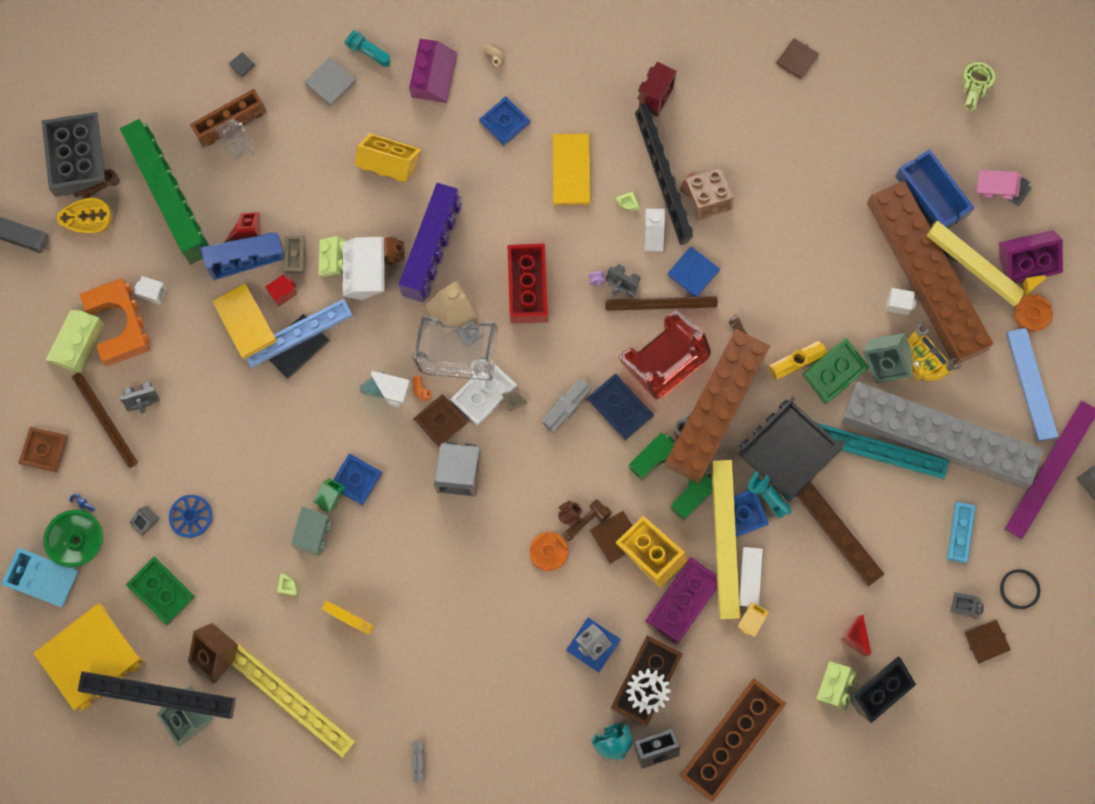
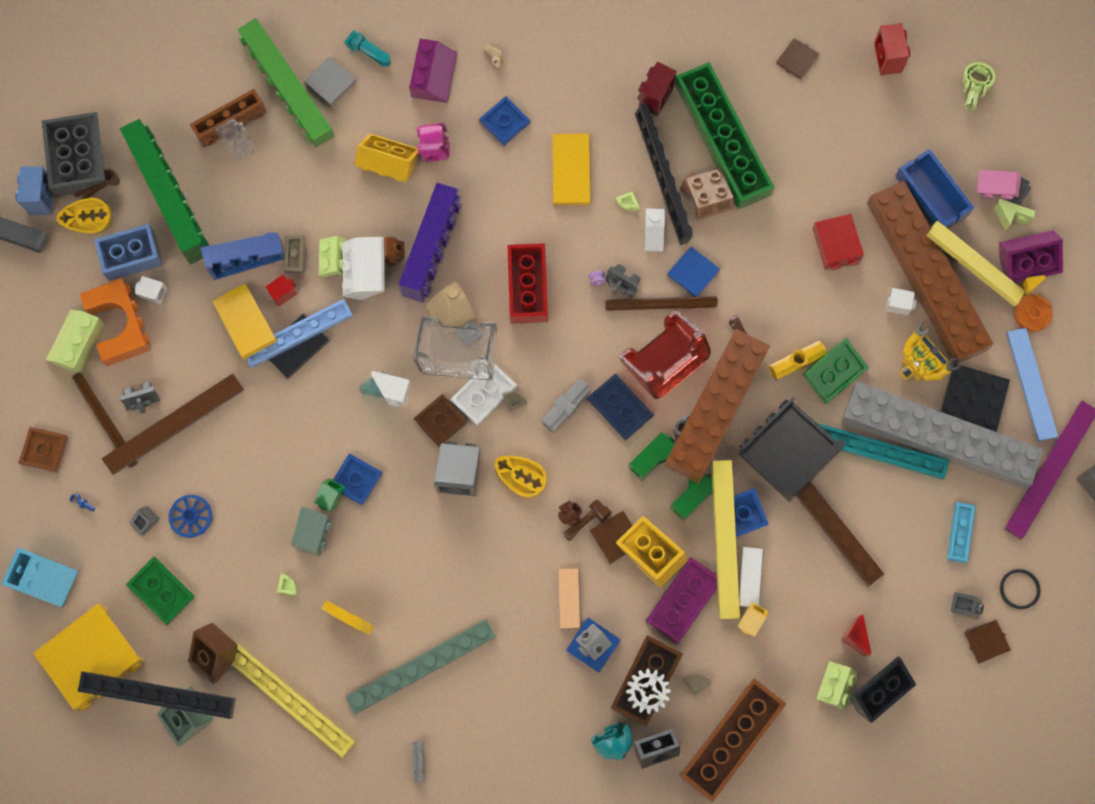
green dish [43,510,103,568] -> none
red slope [224,212,260,243] -> none
dark grey tile [229,52,255,78] -> none
orange arm [413,376,432,402] -> none
orange tile [529,532,568,571] -> none
teal piece [747,470,792,518] -> none
sand green slope [863,333,913,383] -> none
none -> medium blue brick [15,166,53,215]
none -> medium blue brick [94,224,163,281]
none -> reddish brown tile [101,374,244,475]
none -> bright green brick [238,18,334,148]
none -> sand green plate [345,619,496,715]
none -> dark pink brick [417,123,450,162]
none -> yellow piece [494,456,547,498]
none -> light nougat tile [559,568,580,629]
none -> green brick [675,62,774,210]
none -> dark tan tile [683,674,712,695]
none -> red brick [812,214,864,270]
none -> red brick [874,23,911,76]
none -> black plate [940,363,1010,432]
none -> yellowish green slope [994,199,1036,231]

